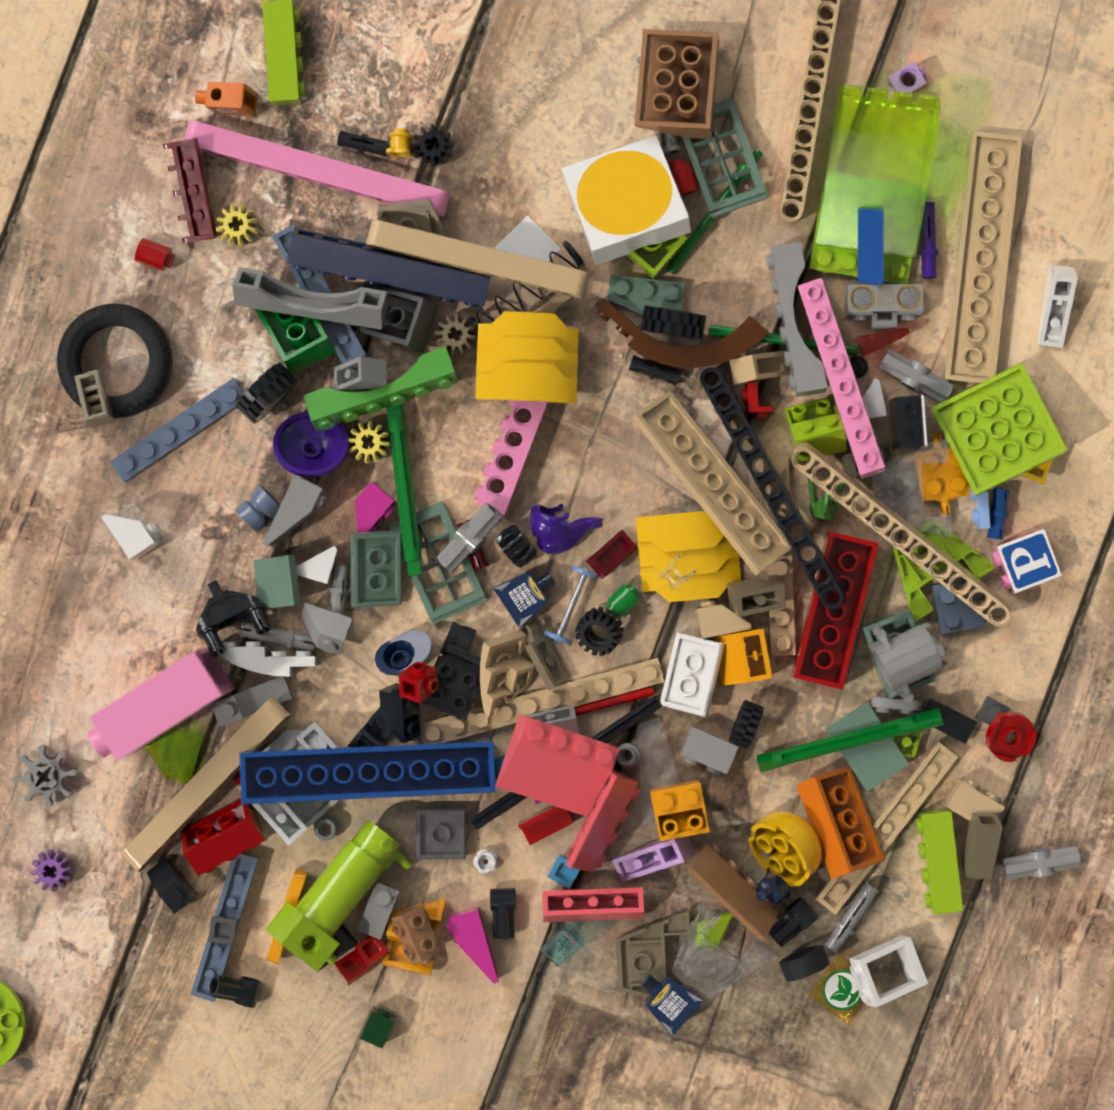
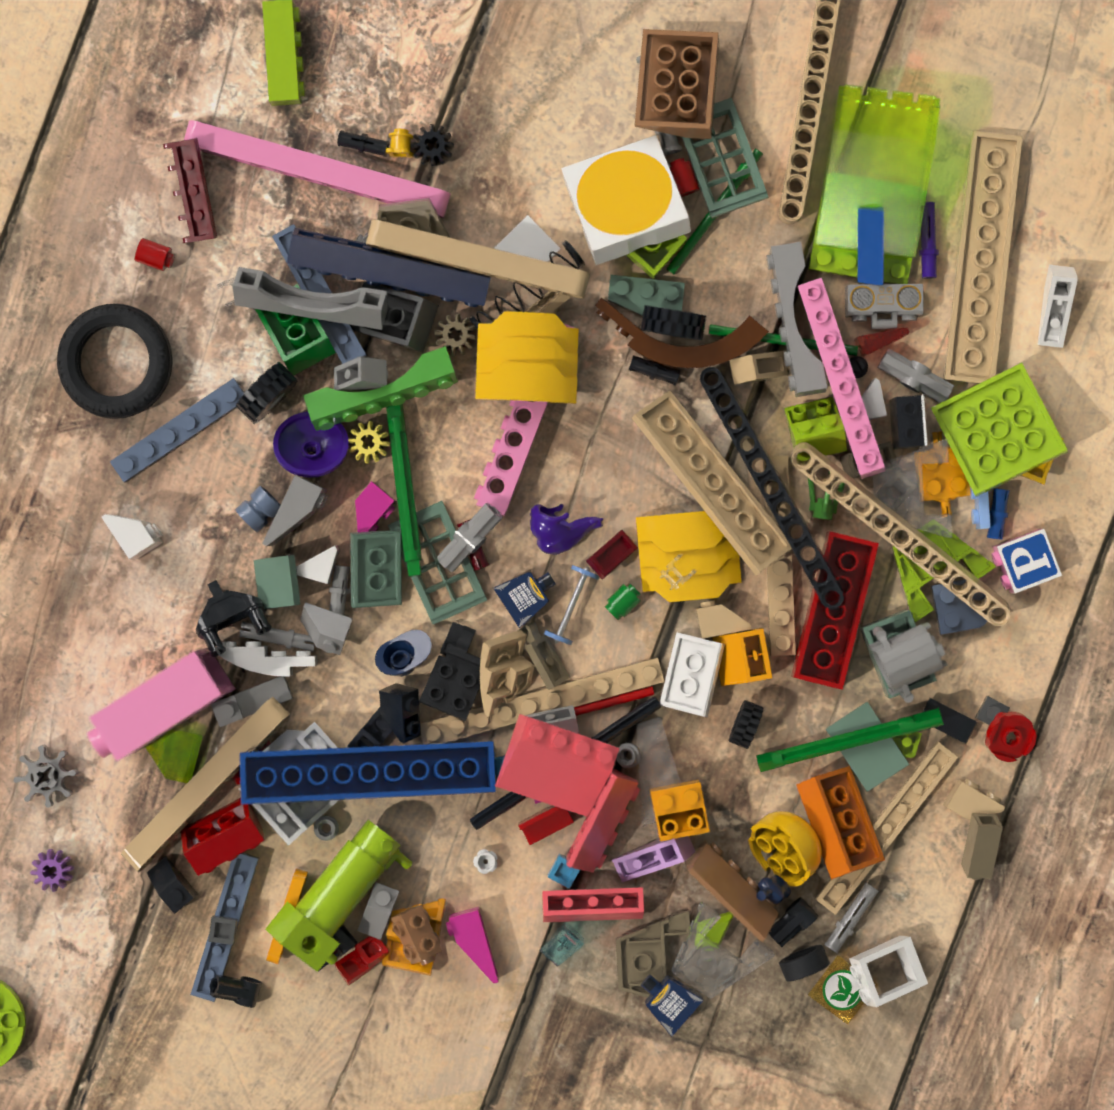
dark tan slope [74,369,114,427] -> none
orange torso [195,82,258,118] -> none
light yellow gear [216,204,259,247] -> none
dark green brick [360,1006,396,1049] -> none
red brick [398,661,438,703] -> none
flat silver plate [416,808,466,859] -> none
black piece [490,888,516,939] -> none
black gear [496,525,537,568] -> none
black tyre [575,607,624,656] -> none
light grey brick [680,725,739,776] -> none
dark tan slope [727,579,786,617] -> none
red bracket [741,382,774,418] -> none
light grey plate [871,696,922,715] -> none
lavender brick [885,62,927,103] -> none
lime brick [915,809,963,915] -> none
light grey piece [1001,845,1081,880] -> none

